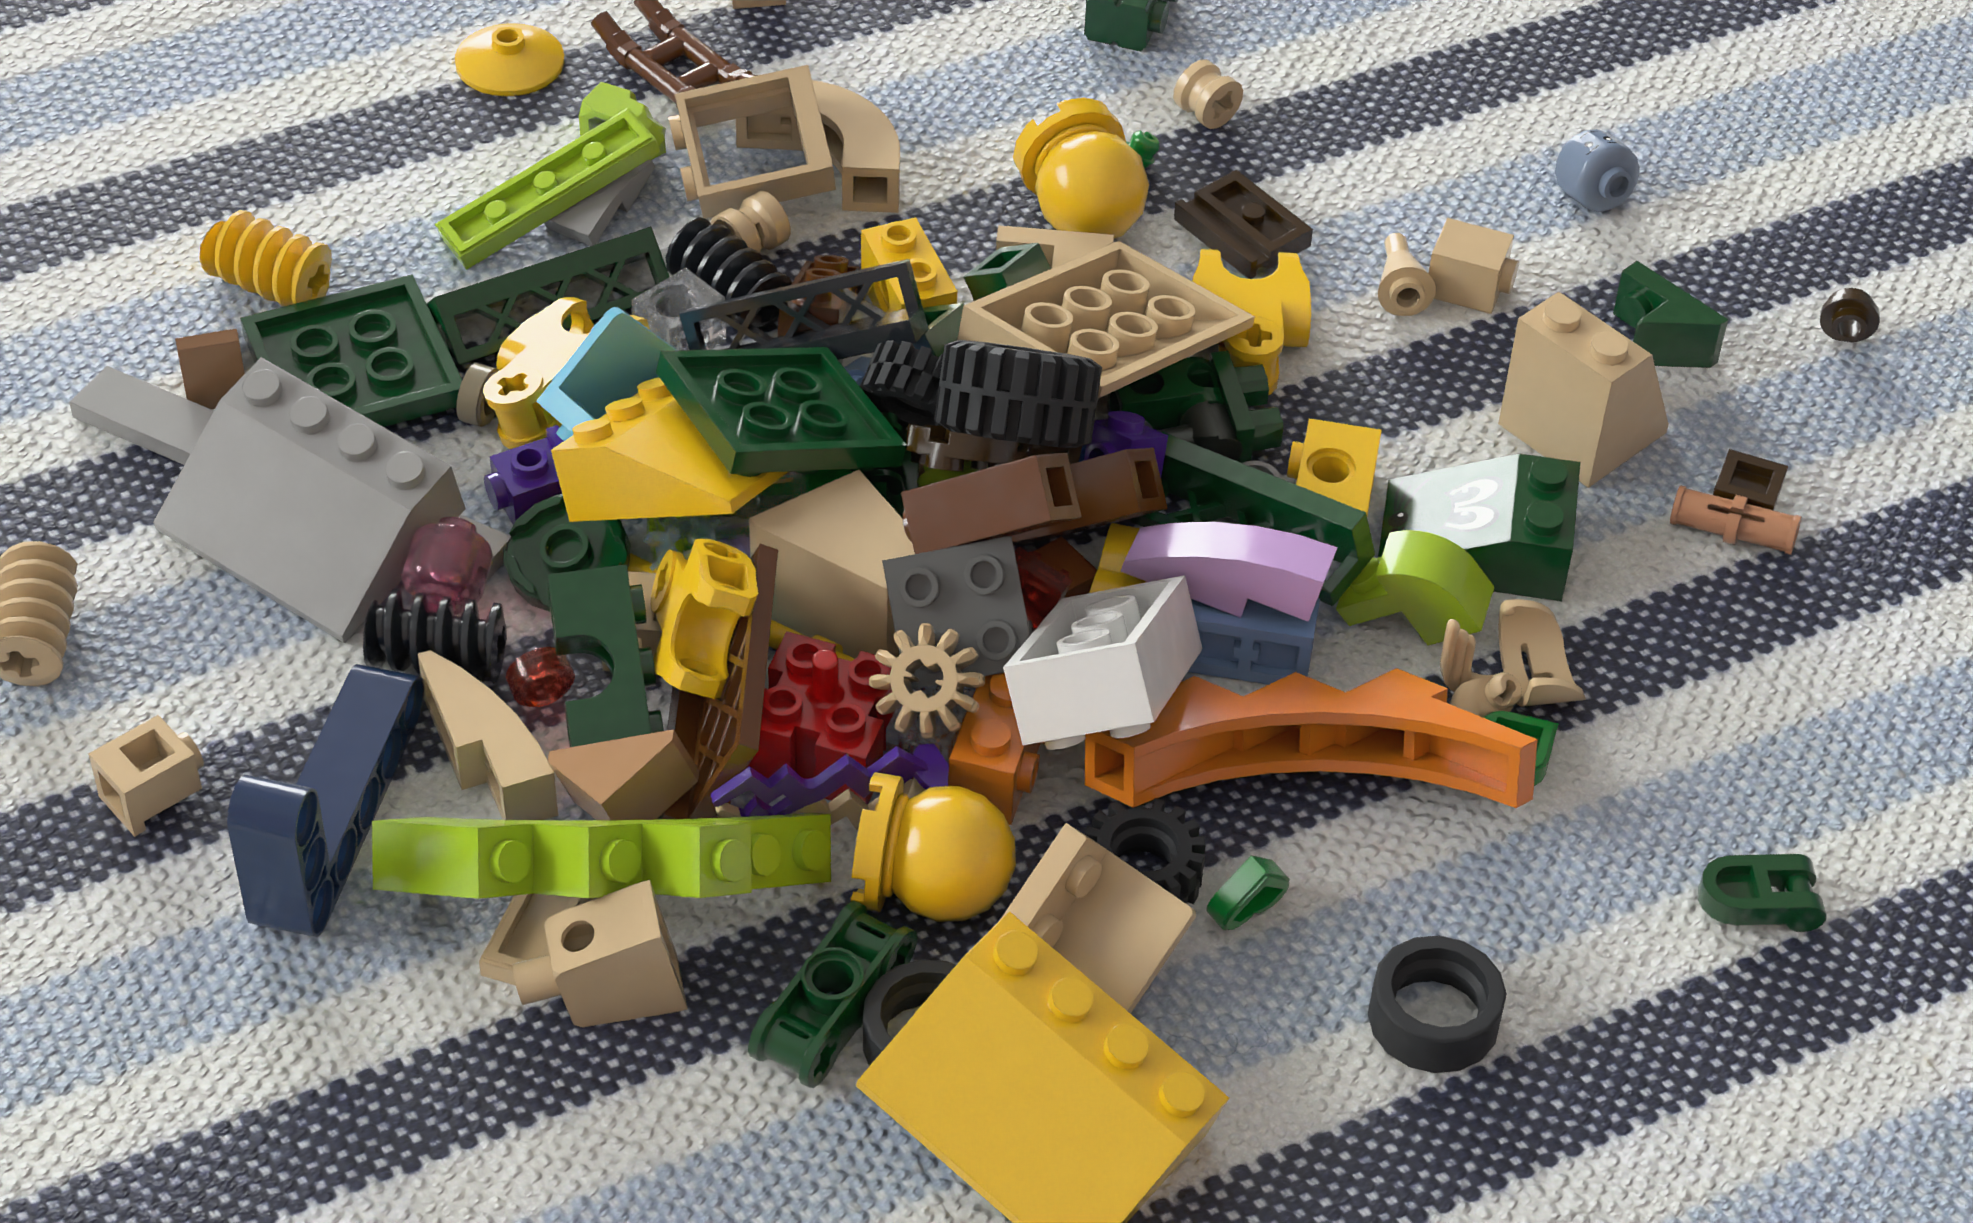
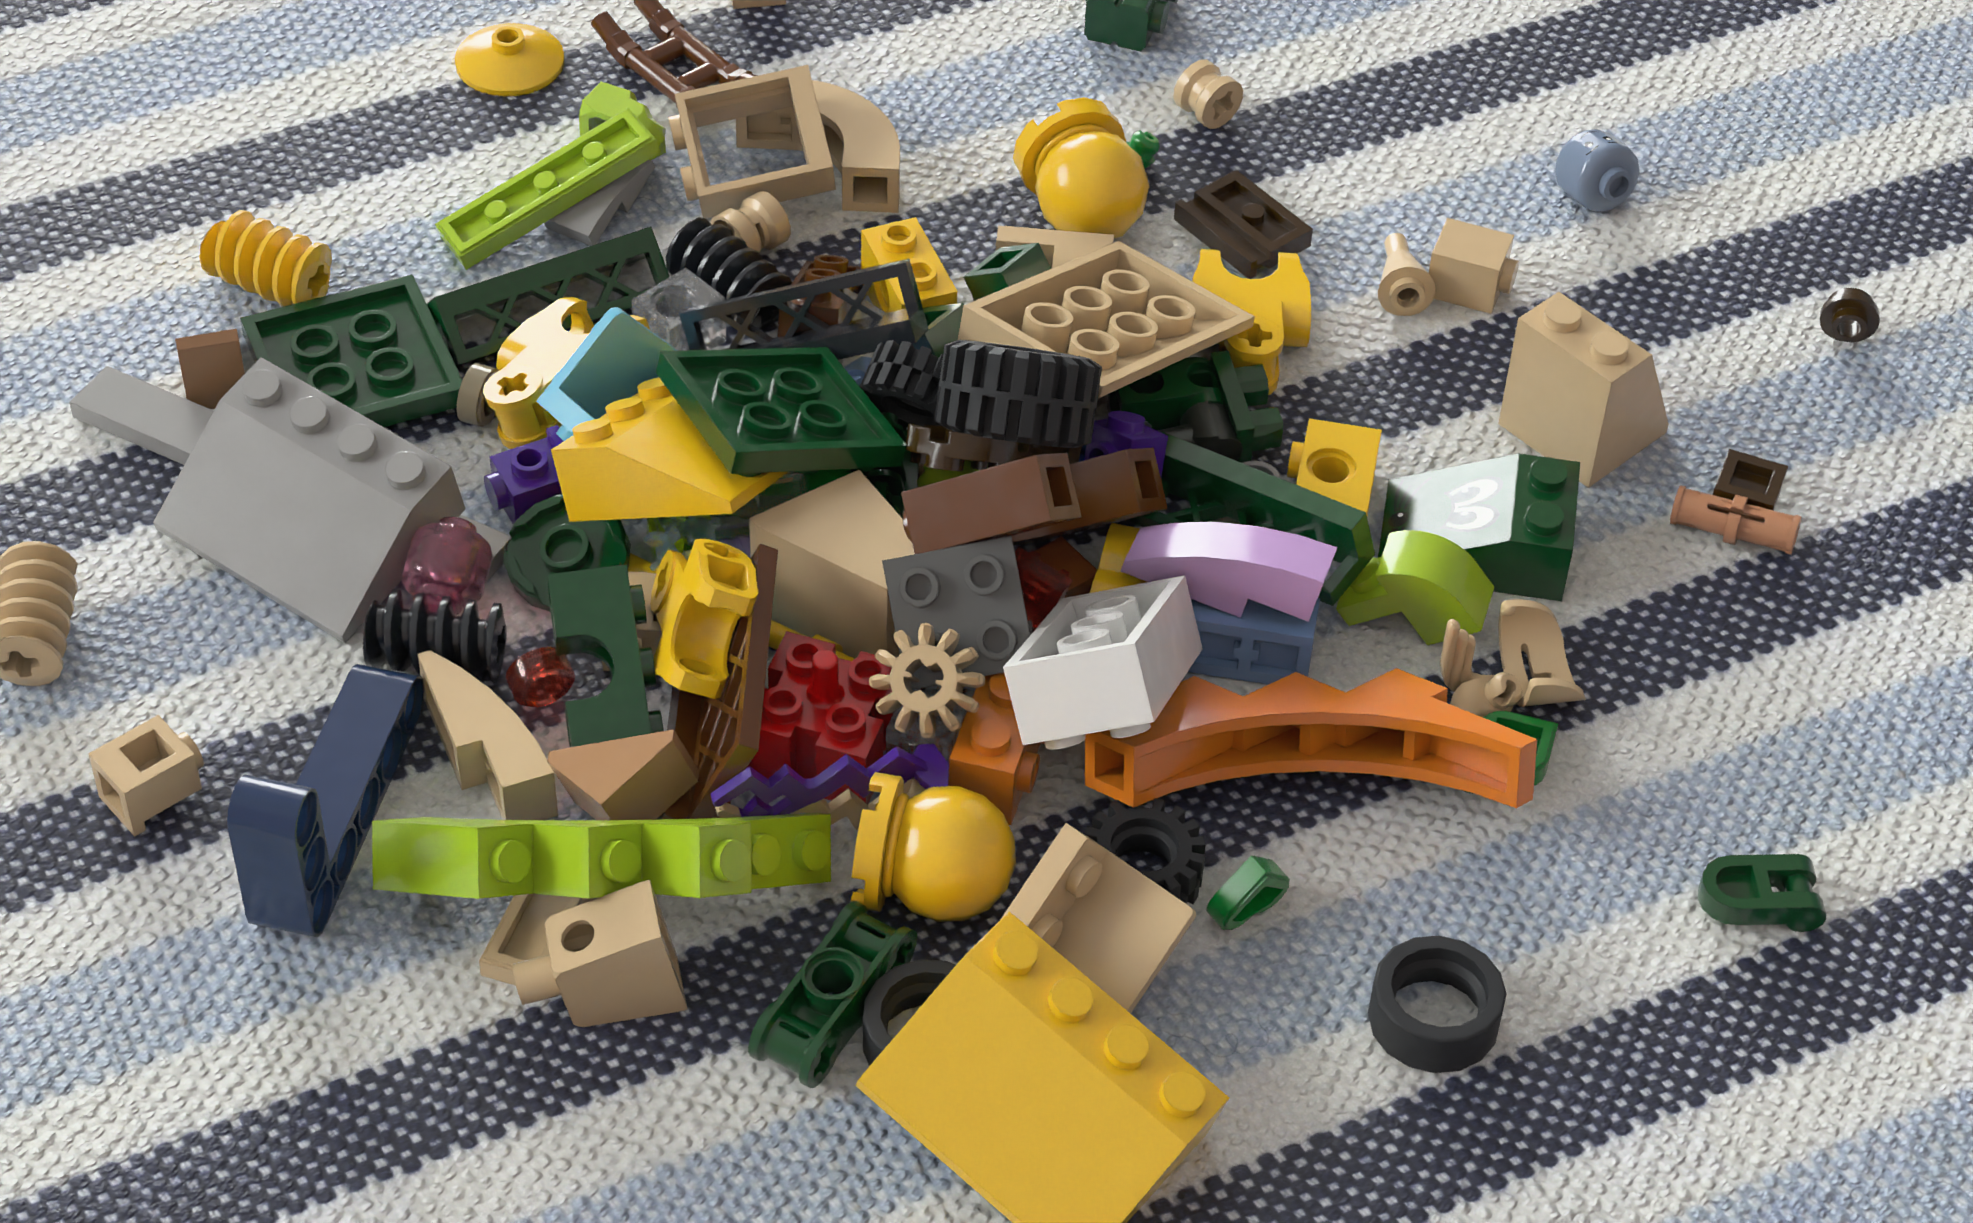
dark green slope [1613,261,1729,368] -> none

